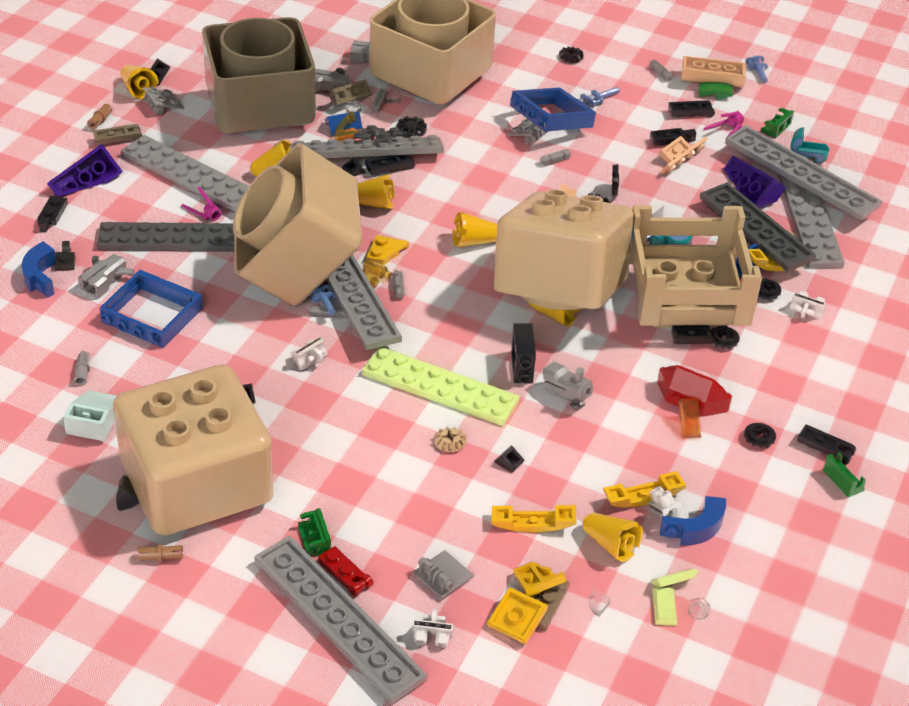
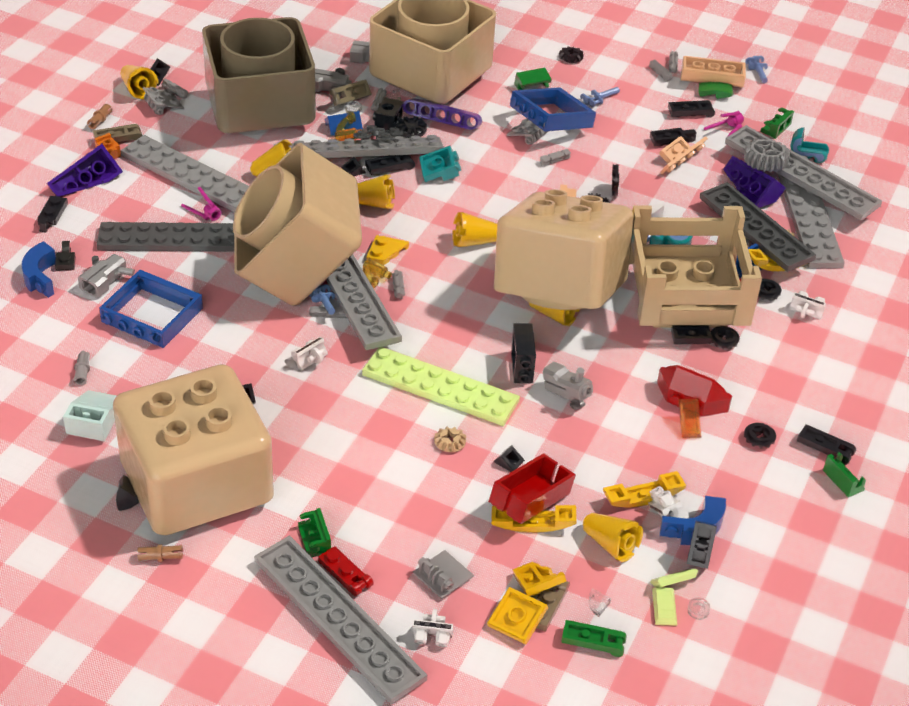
none -> orange brick [94,133,121,159]
none -> light grey axle [161,79,188,99]
none -> black brick [373,98,404,130]
none -> dark purple beam [403,98,482,130]
none -> teal plate [419,145,462,182]
none -> red piece [488,453,576,524]
none -> green hinge [514,67,552,90]
none -> green plate [561,620,627,657]
none -> light grey axle [669,51,678,73]
none -> brick [687,520,717,569]
none -> light grey gear [743,138,790,173]

